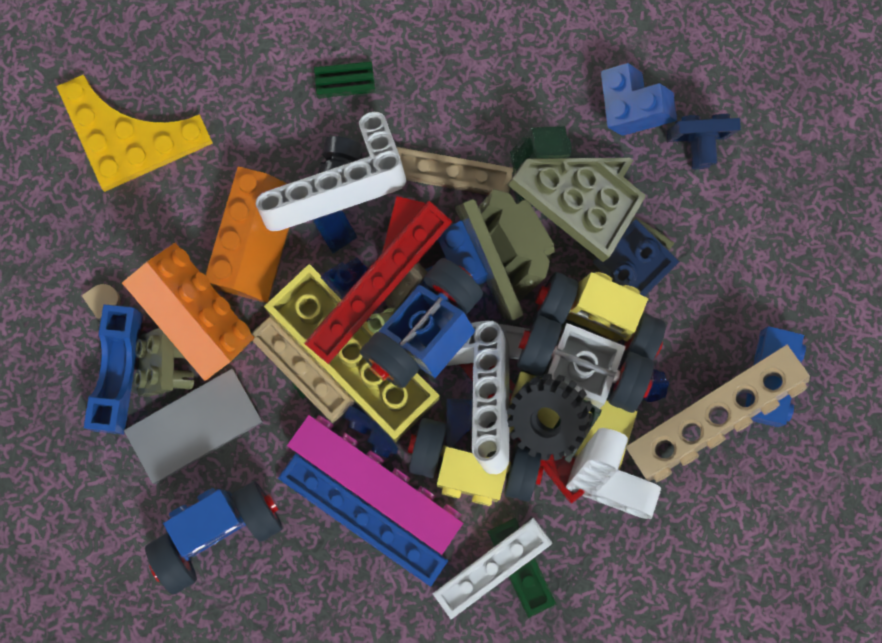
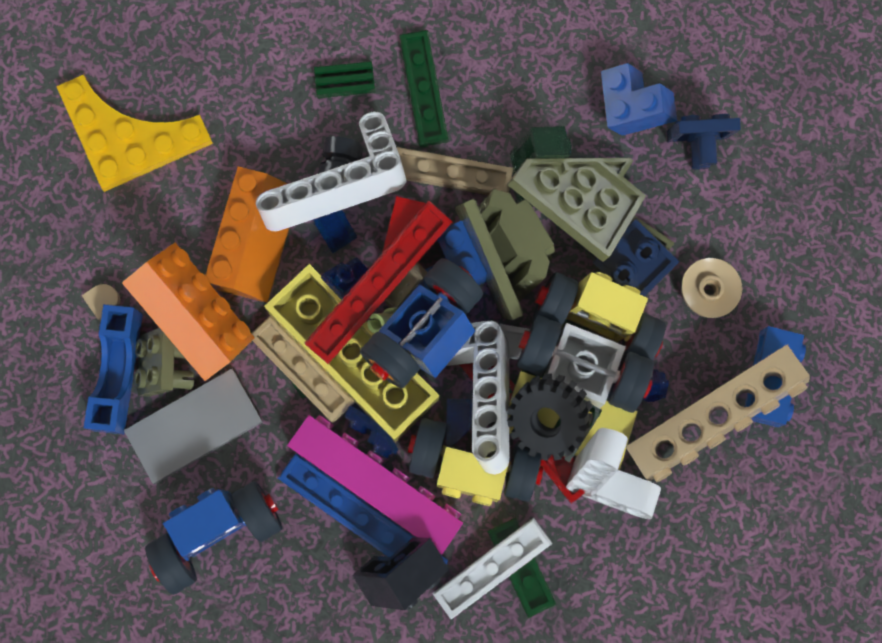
none -> black brick [352,537,449,610]
none -> dark green tile [399,30,449,147]
none -> tan dish [681,258,742,318]

